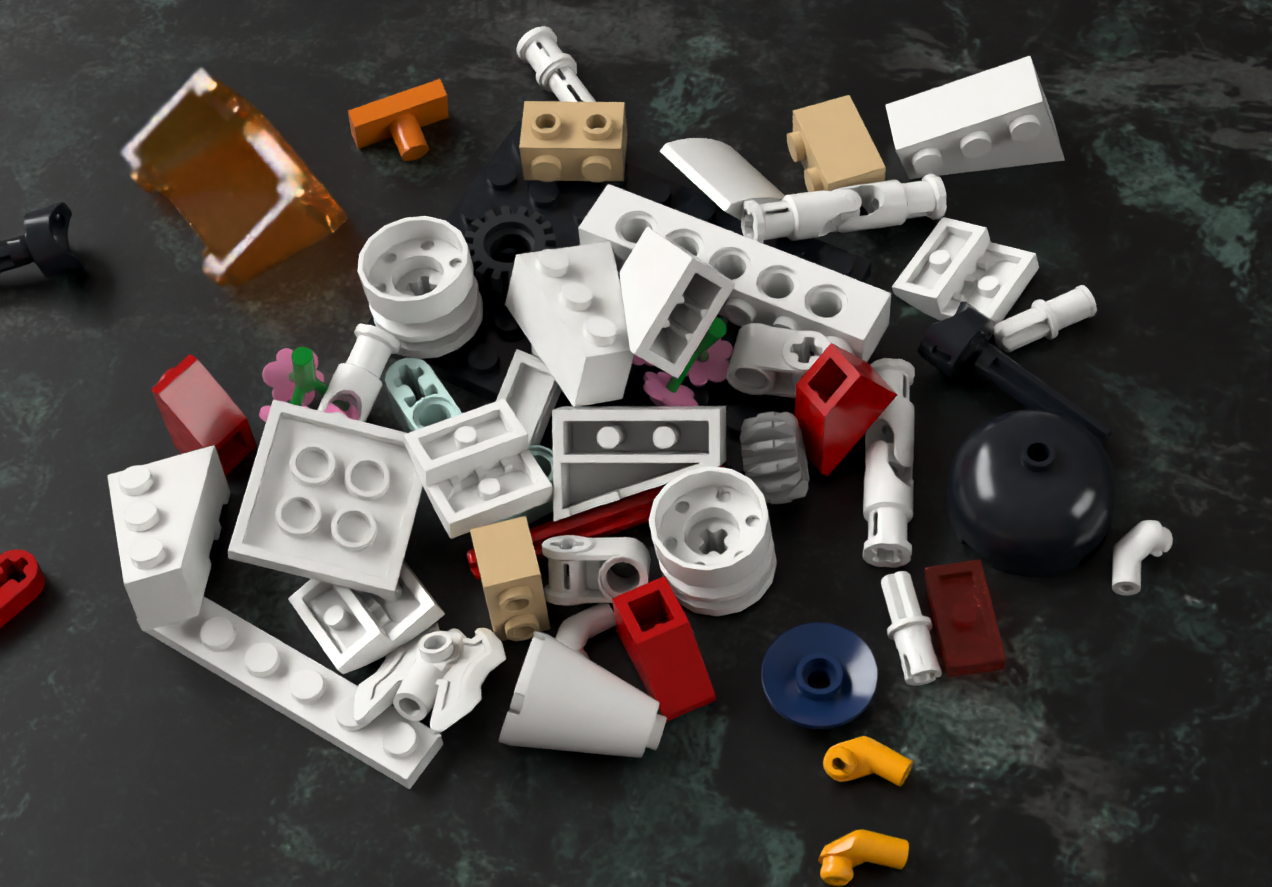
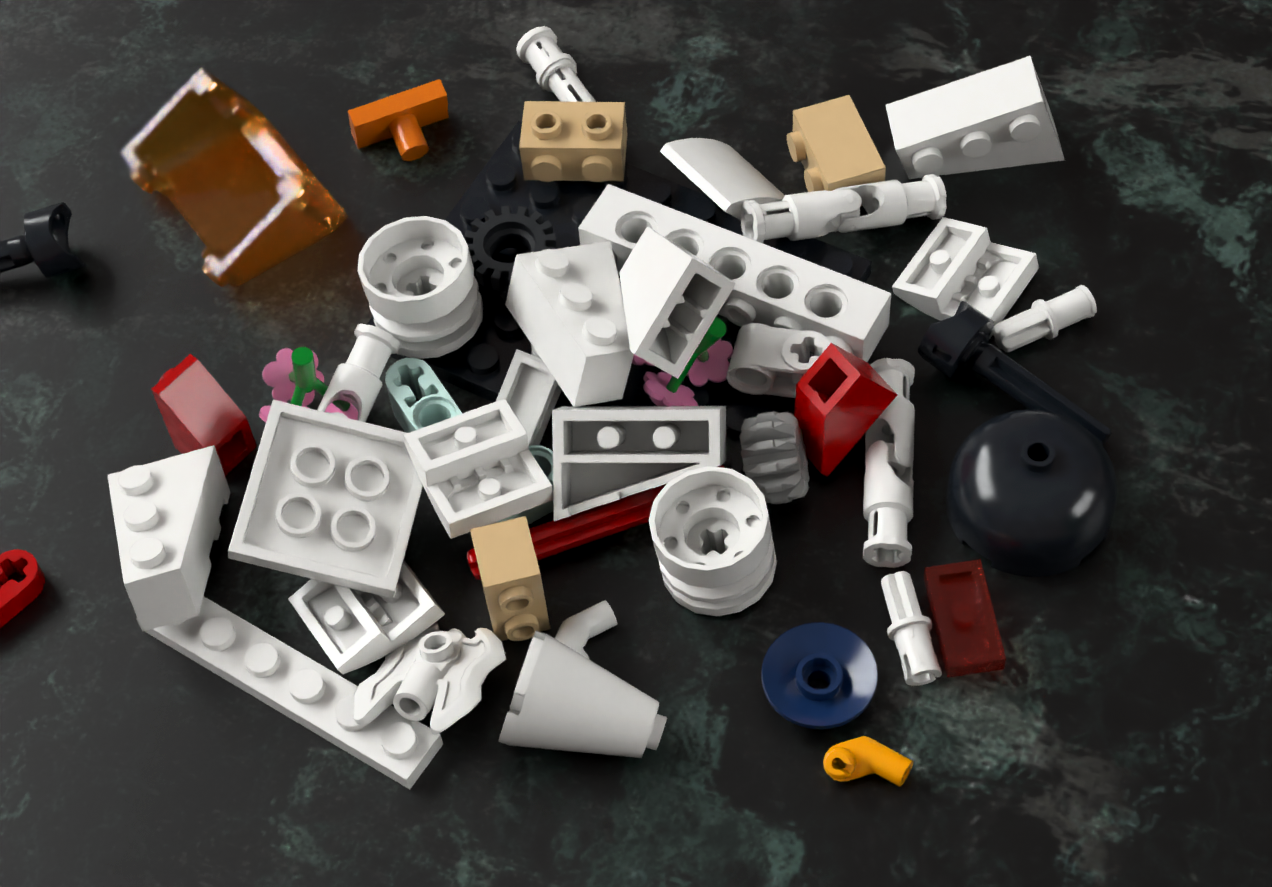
white piece [542,535,651,606] -> none
red slope [612,576,716,722] -> none
light orange arm [818,829,909,886] -> none
white arm [1112,520,1173,596] -> none

